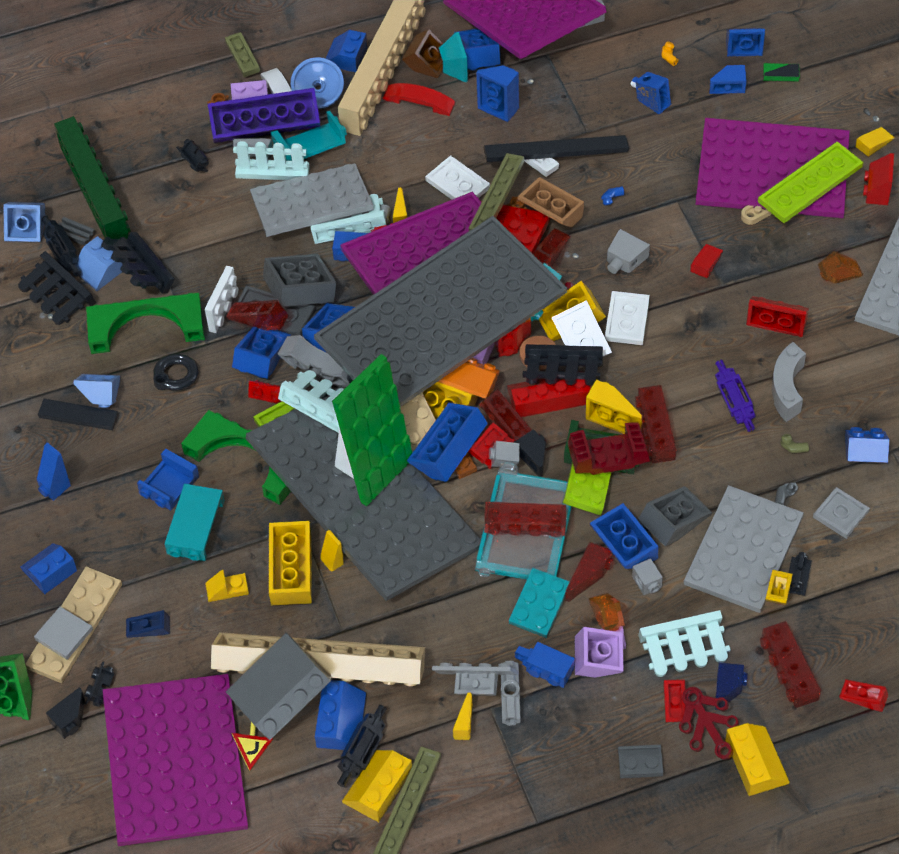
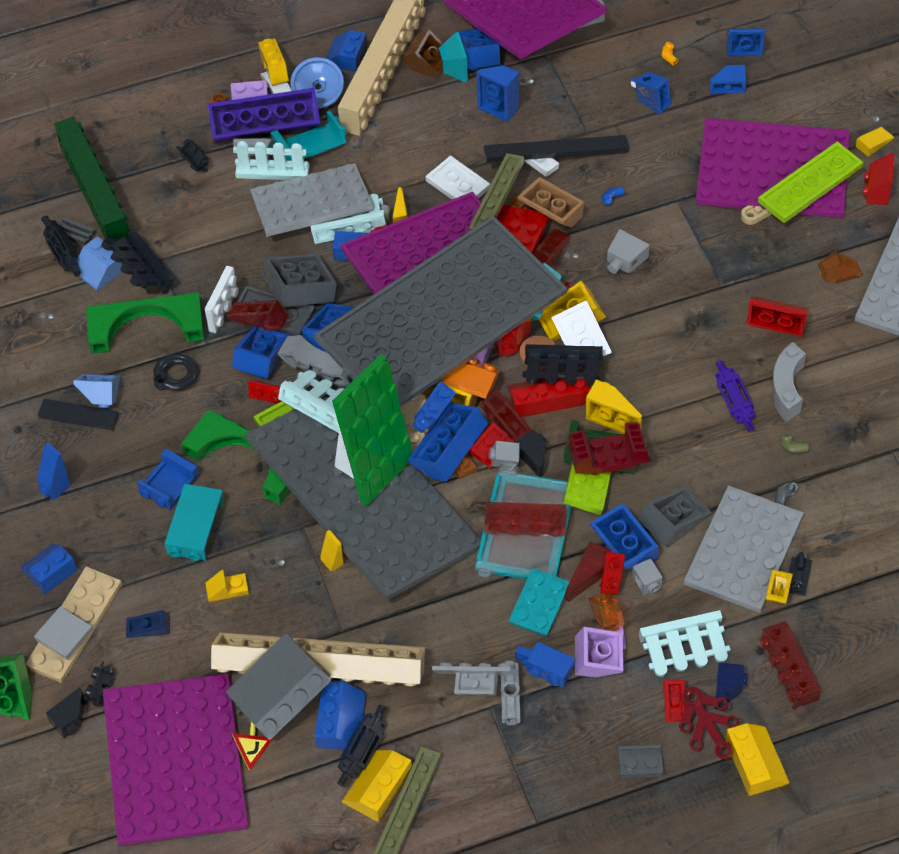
medium blue slope [4,202,45,242] -> none
black fence [18,251,96,325] -> none
olive plate [225,32,260,77] -> none
yellow brick [269,521,312,605] -> none
red slope [383,83,455,116] -> none
yellow slope [453,692,473,740] -> none
white plate [605,291,650,345] -> none
clear red brick [635,385,676,463] -> none
red slope [690,244,723,278] -> none
tile [763,63,800,81] -> none
light grey tile [813,487,870,539] -> none
red slope [839,679,888,712] -> none
slope [845,427,889,463] -> none
none -> yellow arch [258,39,289,85]
none -> blue hinge [412,381,456,433]
none -> red hinge [599,550,625,594]

